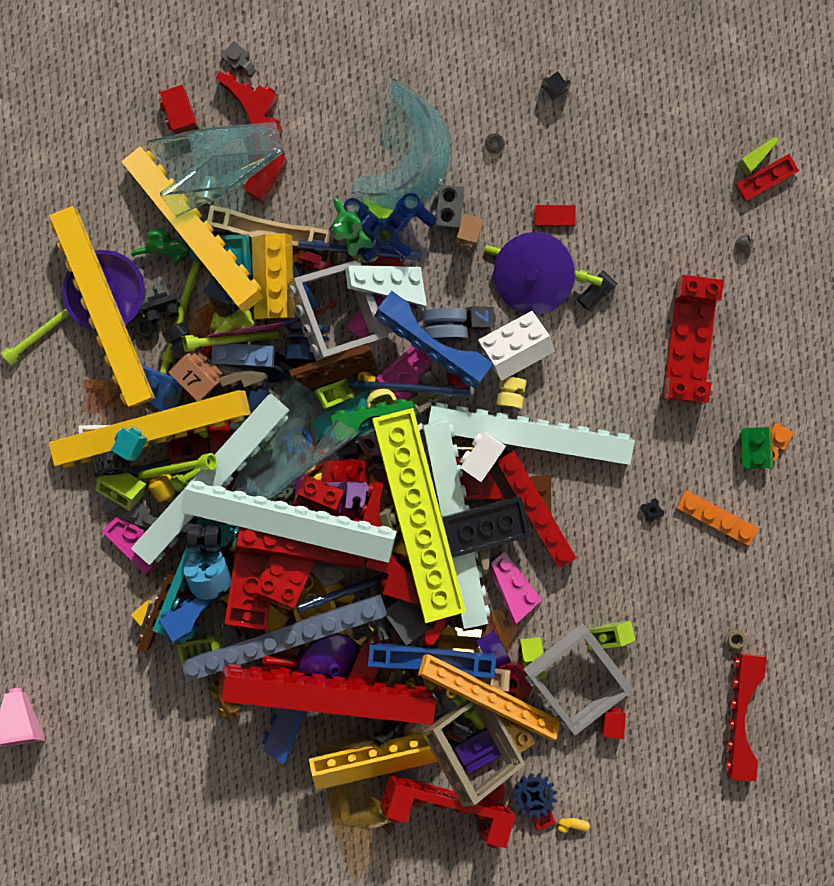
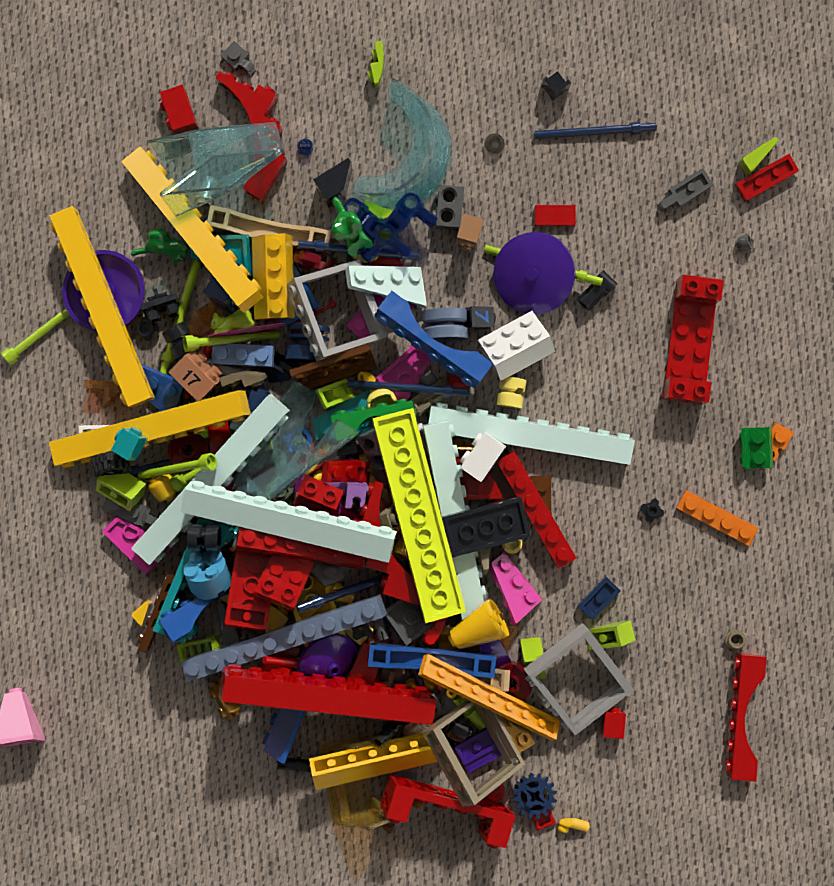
none -> black pin [277,756,312,773]
none -> clear blue hinge [297,138,314,155]
none -> black slope [313,158,352,208]
none -> lime slope [368,41,384,89]
none -> yellow cone [448,599,509,649]
none -> light yellow plate [502,539,523,554]
none -> dark blue bar [535,122,657,139]
none -> dark blue plate [577,576,621,620]
none -> dark grey hinge [658,168,714,211]

